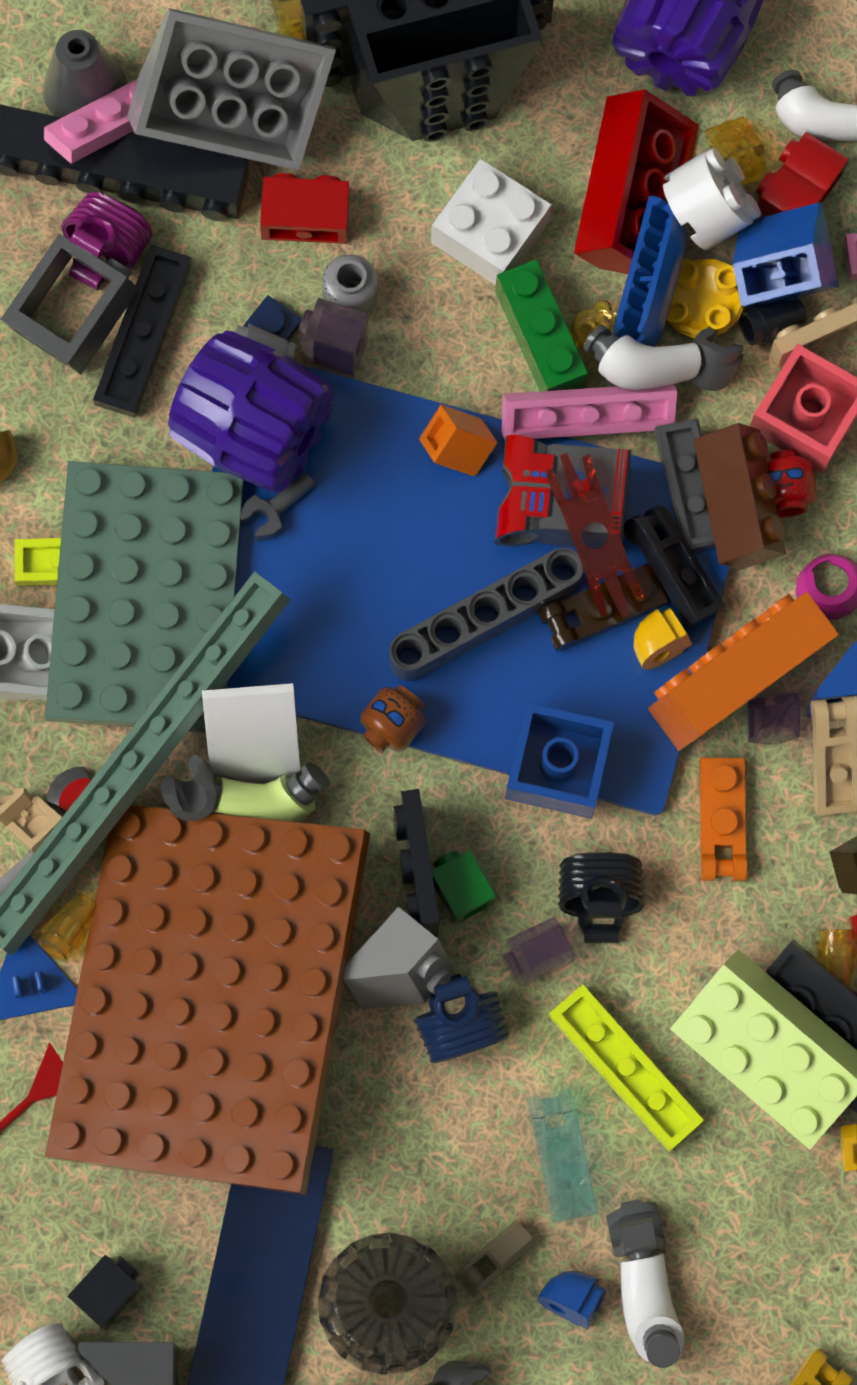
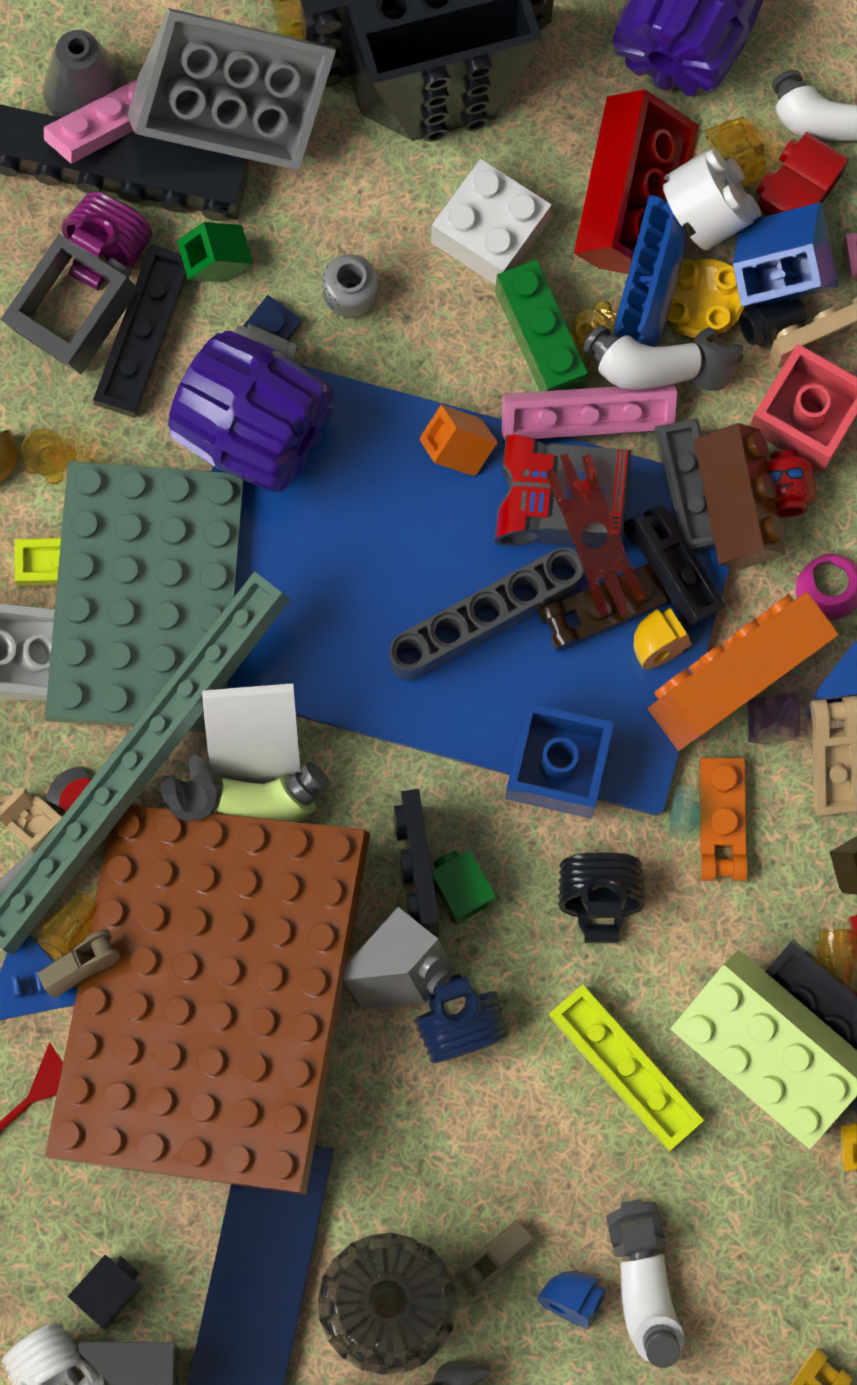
dark grey bar [240,472,315,541] -> none
red brick [260,173,349,244] -> none
brick [299,297,368,379] -> none
dark orange head [360,685,426,753] -> none
brick [502,916,576,986] -> none
clear light blue plate [526,1088,598,1223] -> none
none -> clear yellow brick [21,428,76,485]
none -> dark tan bar [37,930,120,998]
none -> green brick [177,222,253,282]
none -> clear light blue plate [667,785,700,839]

